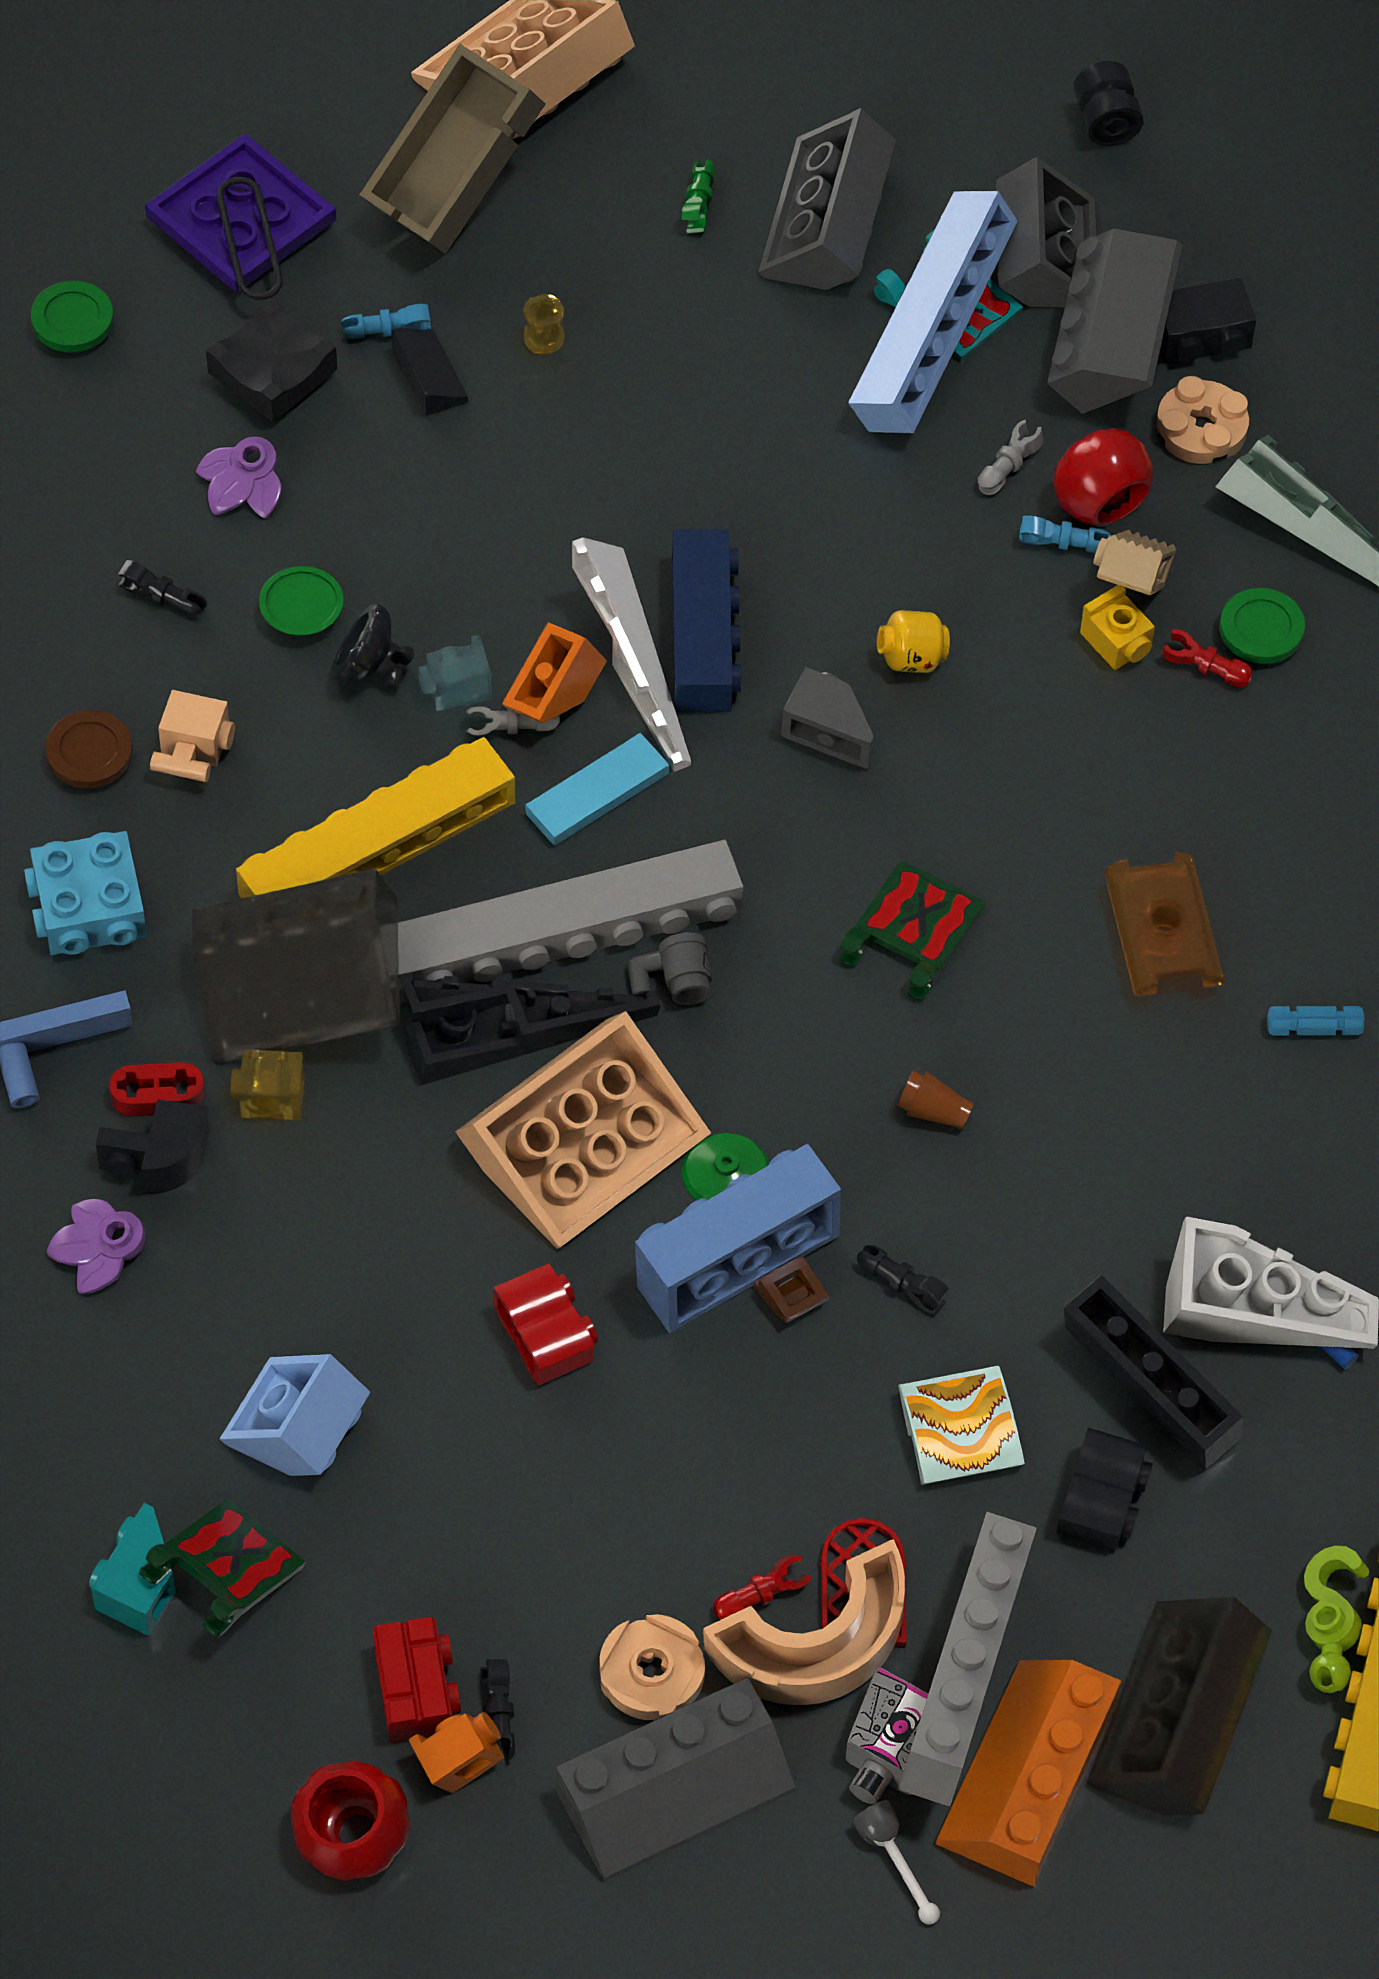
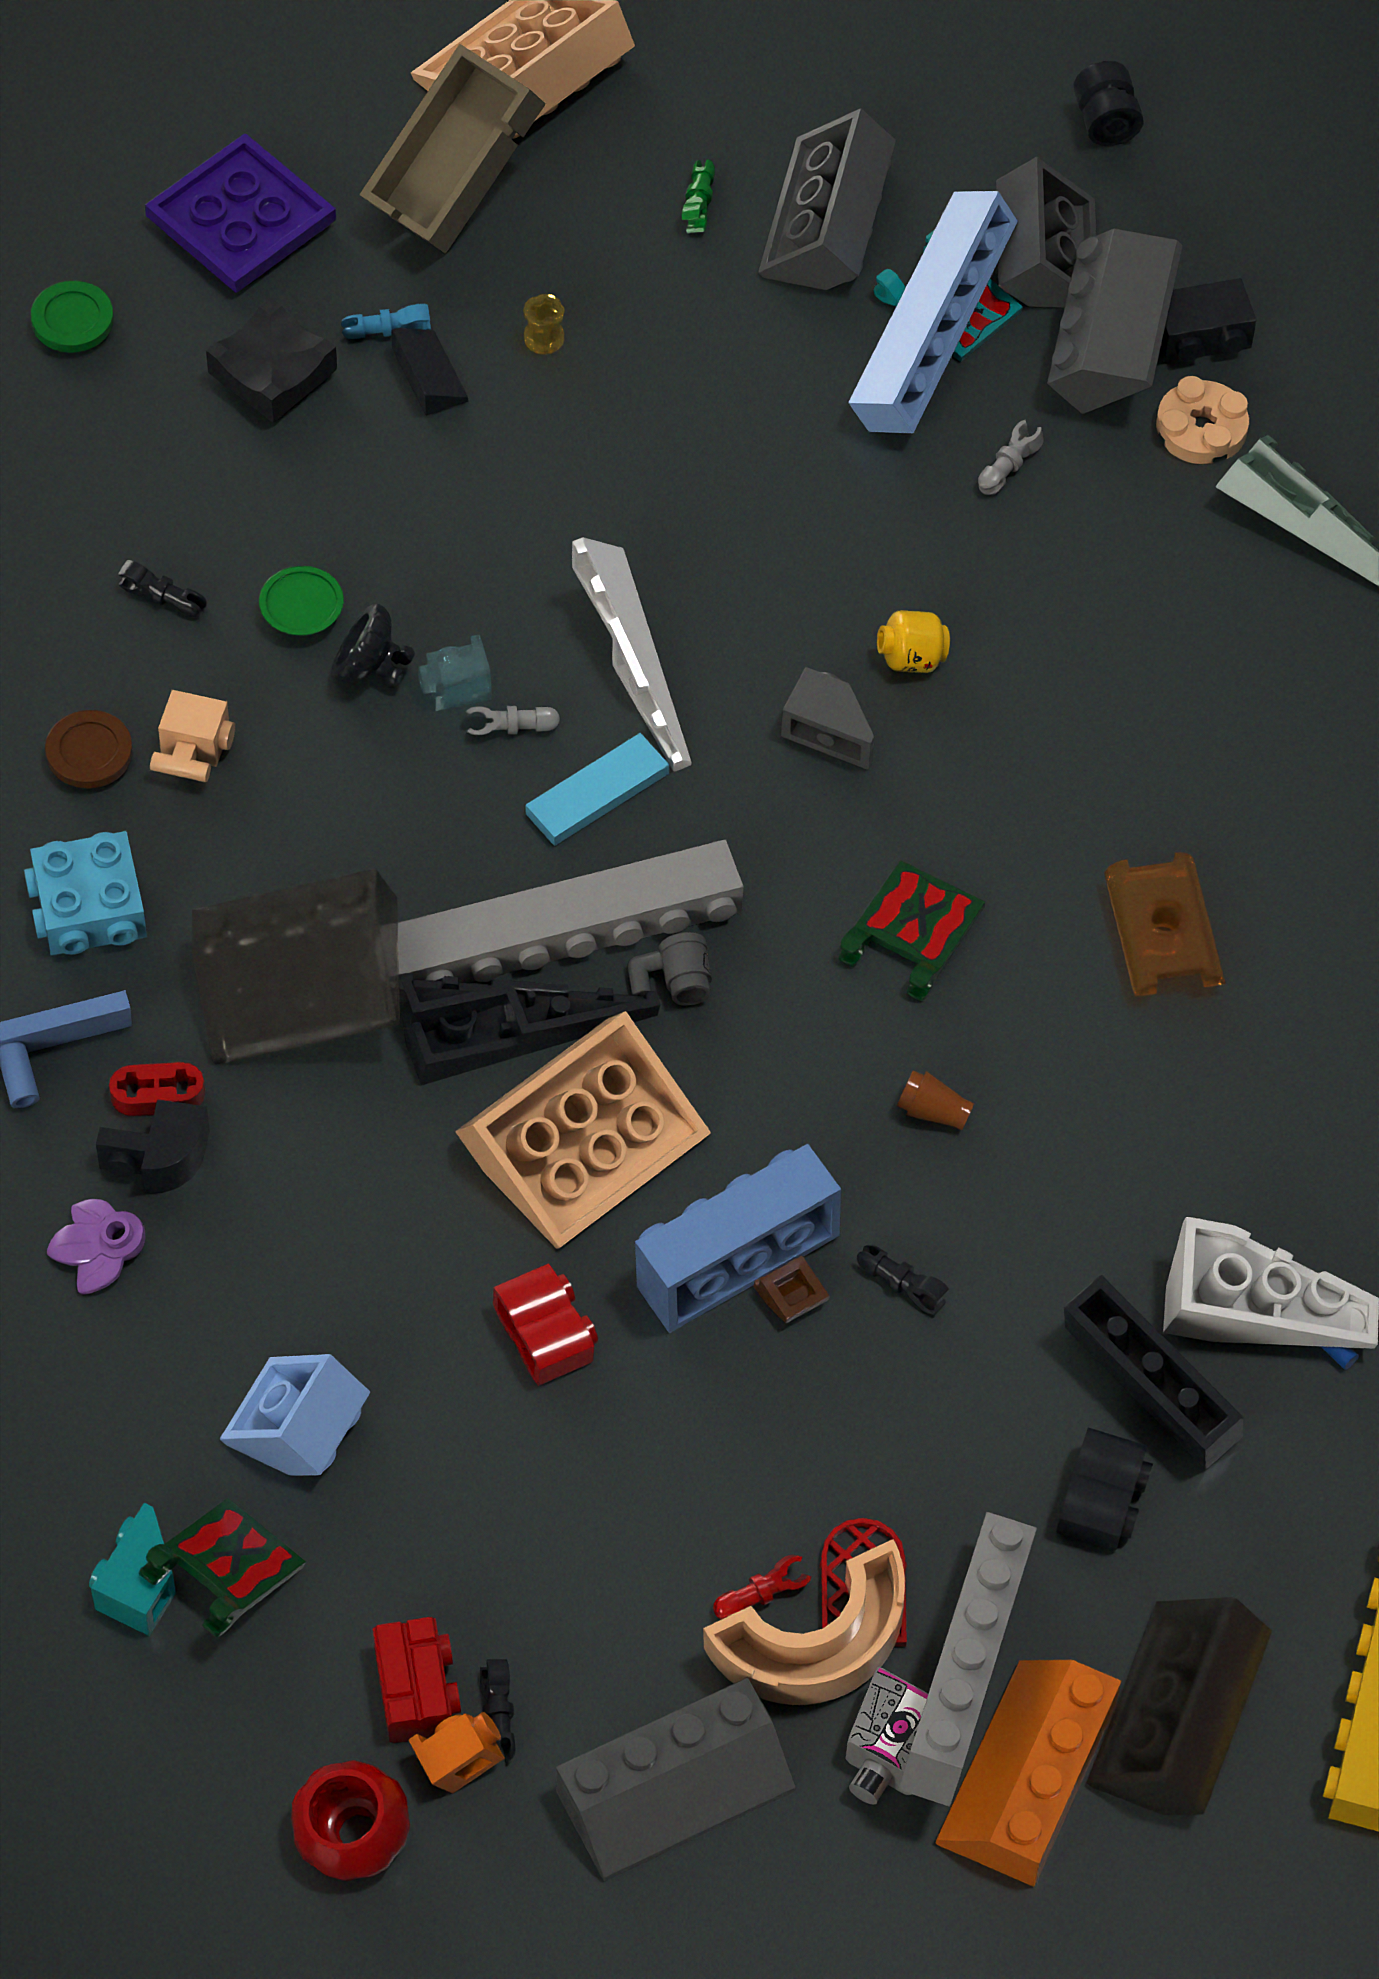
medium lavender plate [196,436,282,519] -> none
black piece [217,177,283,300] -> none
clear yellow brick [231,1050,305,1120] -> none
yellow brick [236,737,516,936] -> none
orange slope [502,622,607,724] -> none
light nougat plate [600,1614,705,1721] -> none
dark blue brick [672,529,741,711] -> none
green piece [681,1133,770,1201] -> none
hinge [852,1800,940,1924] -> none
slope [898,1366,1025,1485] -> none
dark azure piece [1018,516,1110,553] -> none
red piece [1053,428,1154,527] -> none
yellow brick [1080,585,1155,670] -> none
tan brick [1093,529,1176,595] -> none
red piece [1162,629,1252,687] -> none
green piece [1219,588,1305,664] -> none
dark azure axle [1267,1006,1365,1036] -> none
lime piece [1304,1545,1369,1693] -> none

